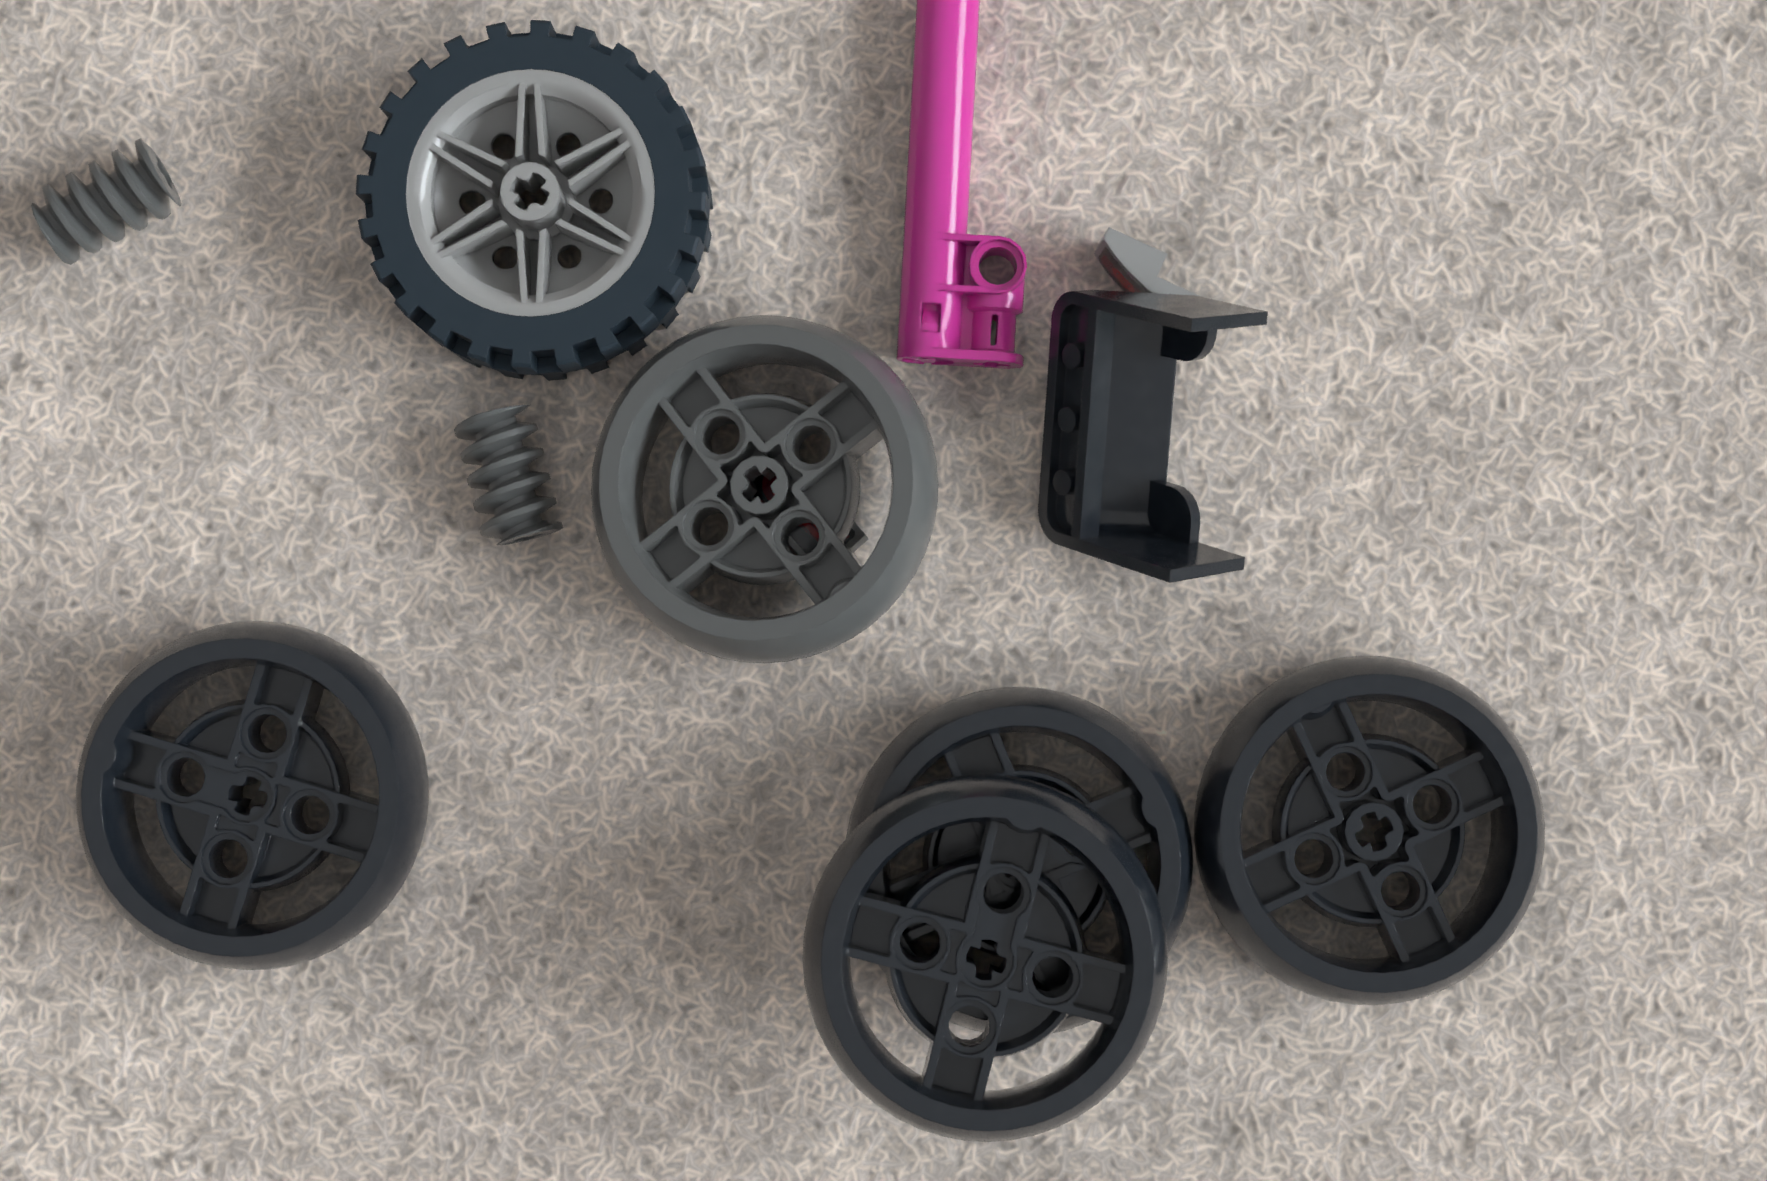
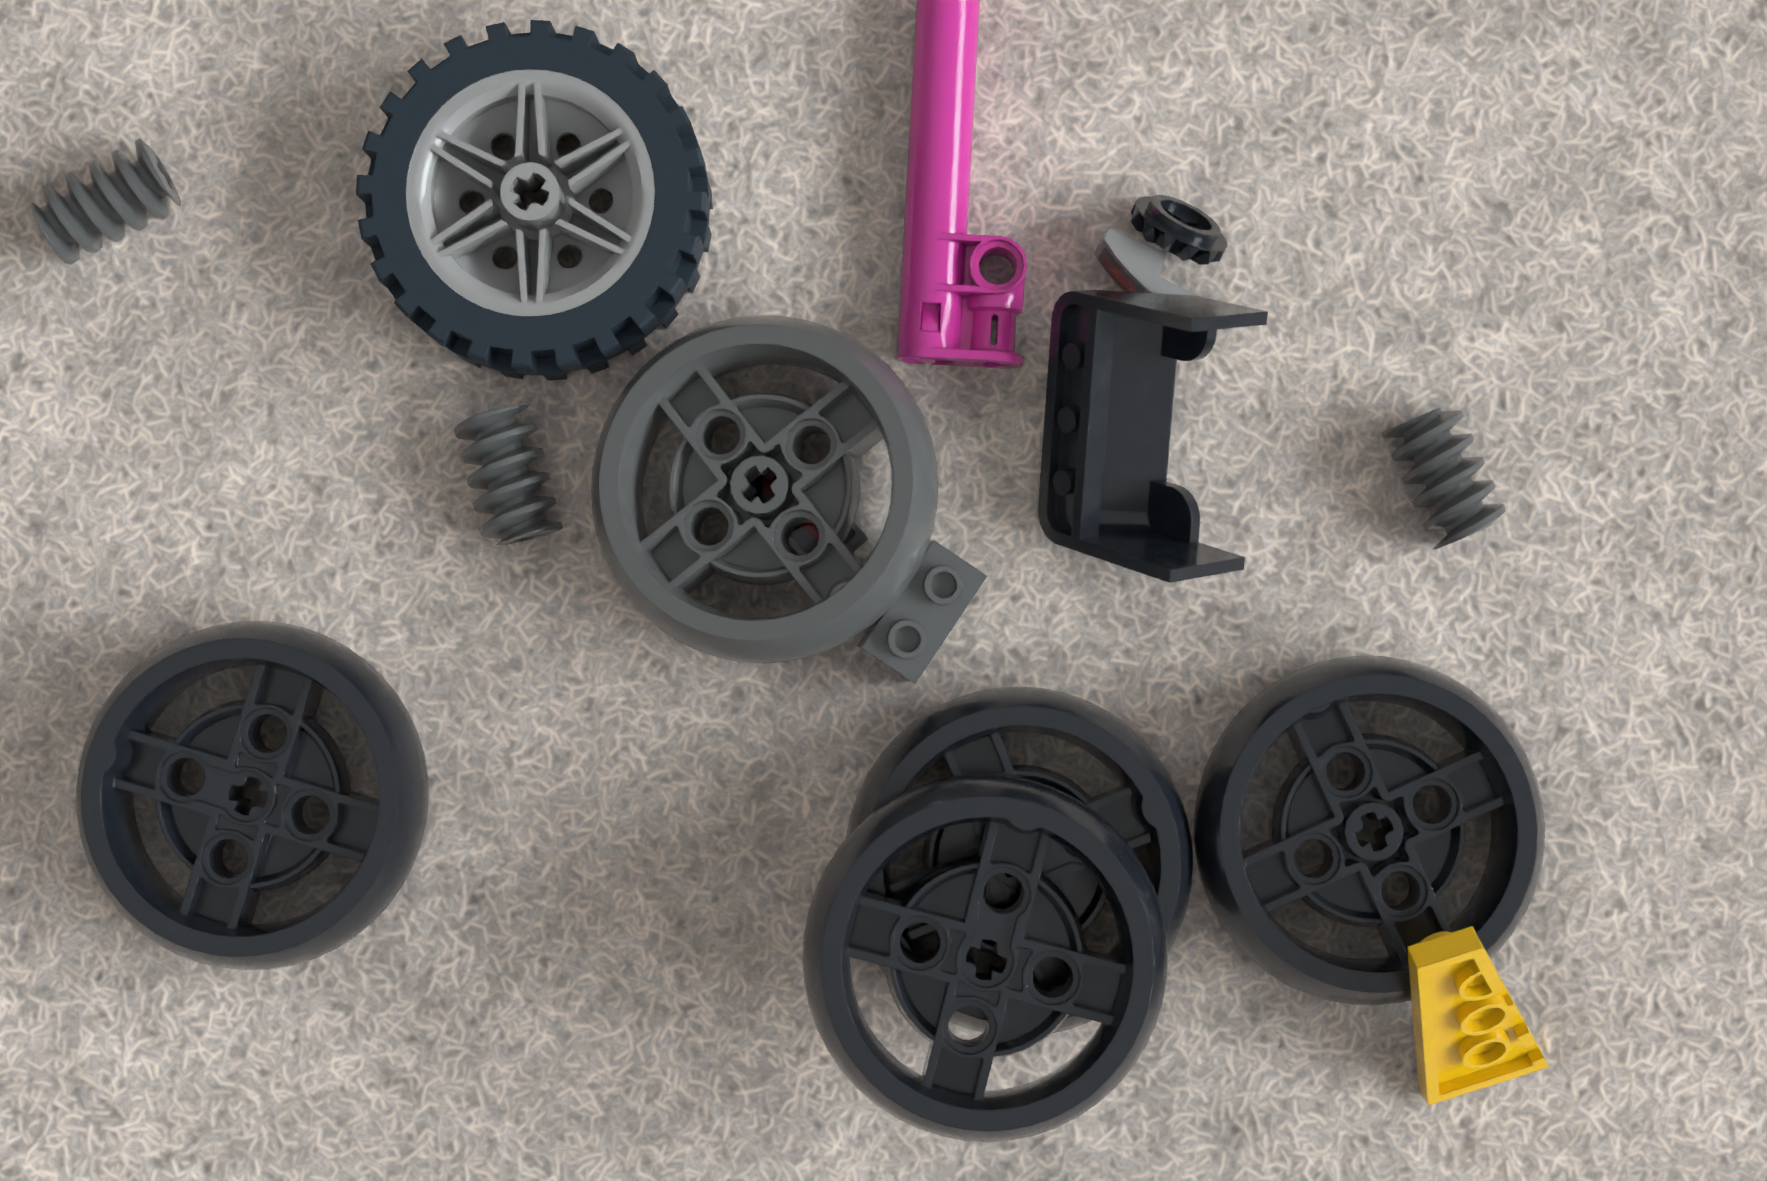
none -> dark grey brick [857,540,987,684]
none -> black gear [1130,195,1228,265]
none -> dark grey piece [1381,408,1506,550]
none -> yellow wing [1407,926,1549,1106]

